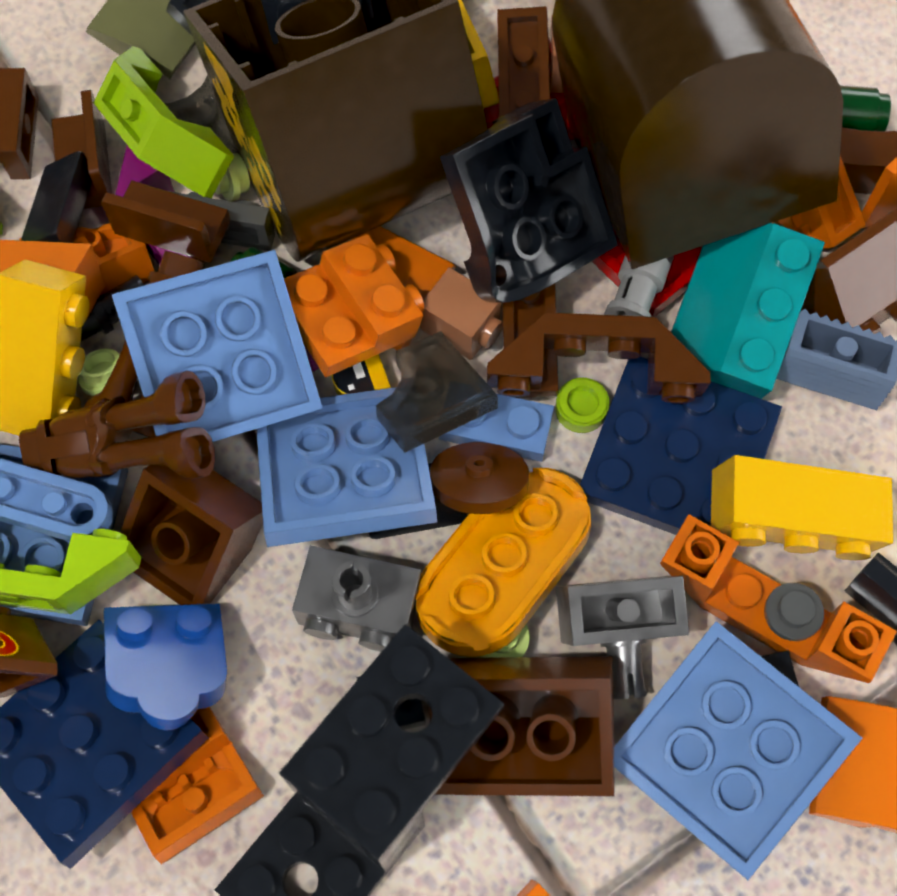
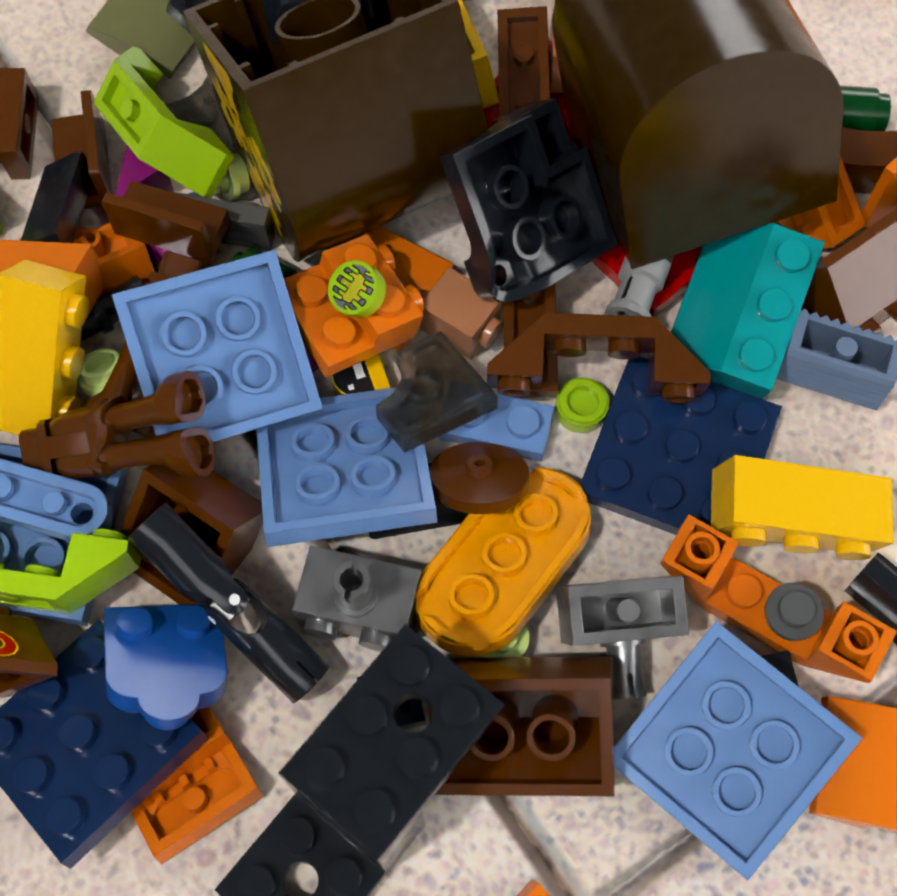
none -> black piece [127,502,330,704]
none -> lime tile [328,260,386,318]

